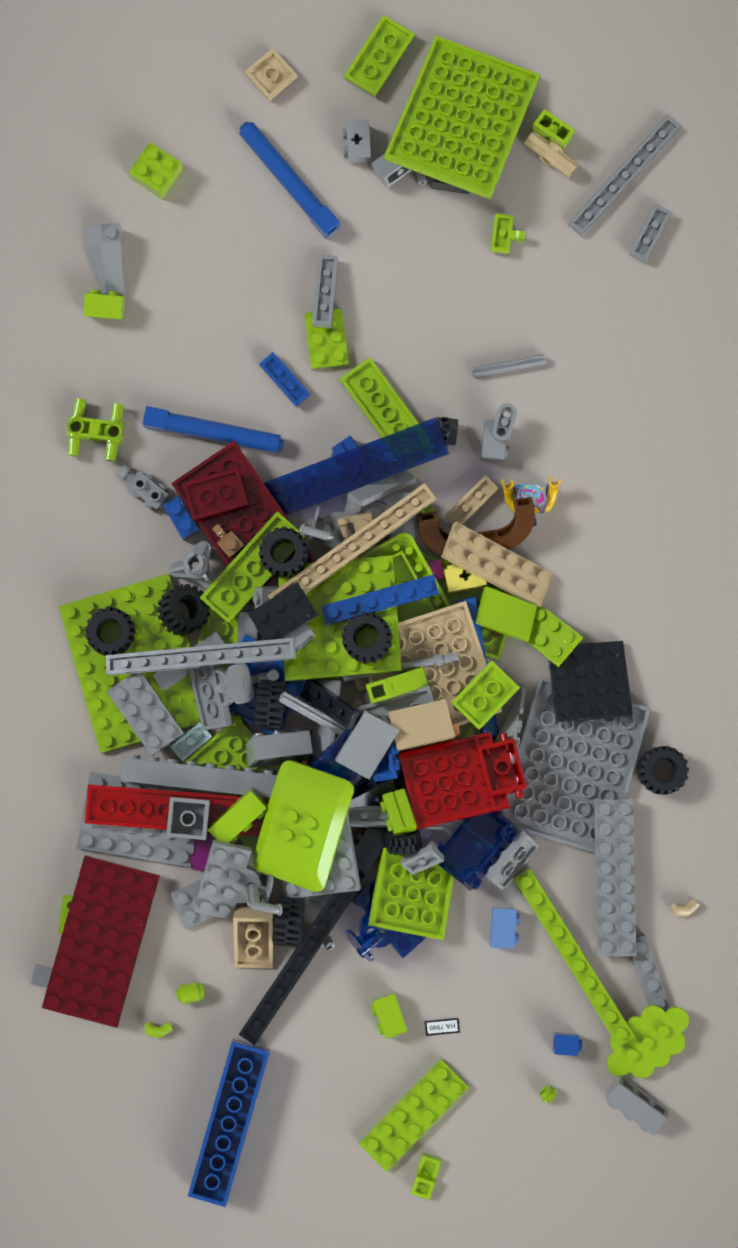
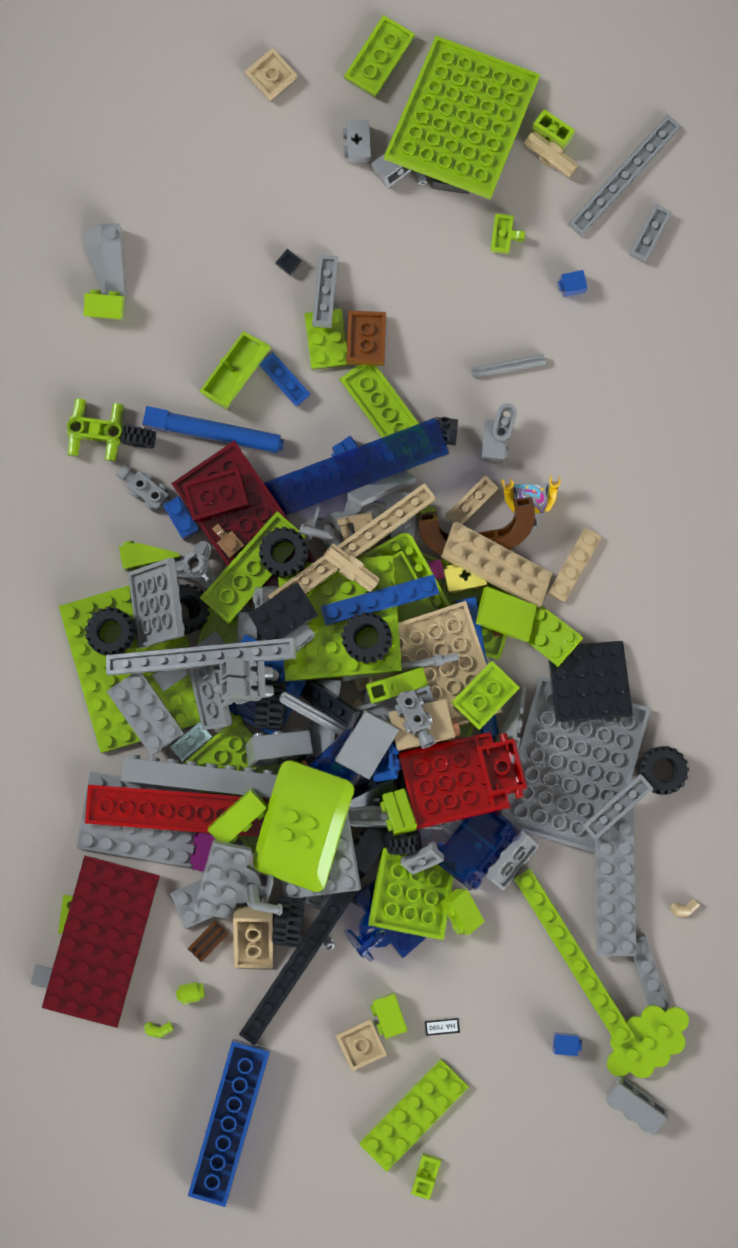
lime brick [129,142,183,199] -> none
light grey brick [166,797,211,840] -> none
blue brick [239,122,340,239] -> none
medium blue brick [490,907,520,949] -> none
lime plate [539,1084,557,1103] -> none
none -> lime slope [119,541,181,571]
none -> black tyre [120,426,157,449]
none -> light grey plate [128,558,185,648]
none -> reddish brown tile [188,921,228,962]
none -> lime container [199,331,271,410]
none -> light grey hips [220,657,274,701]
none -> black plate [275,249,302,276]
none -> tan piece [323,544,380,592]
none -> tan plate [335,1018,387,1071]
none -> dark orange plate [346,310,386,366]
none -> light grey brick [394,690,436,749]
none -> lime brick [440,889,485,935]
none -> tan plate [547,527,602,603]
none -> blue brick [557,270,588,297]
none -> light grey plate [582,774,654,840]

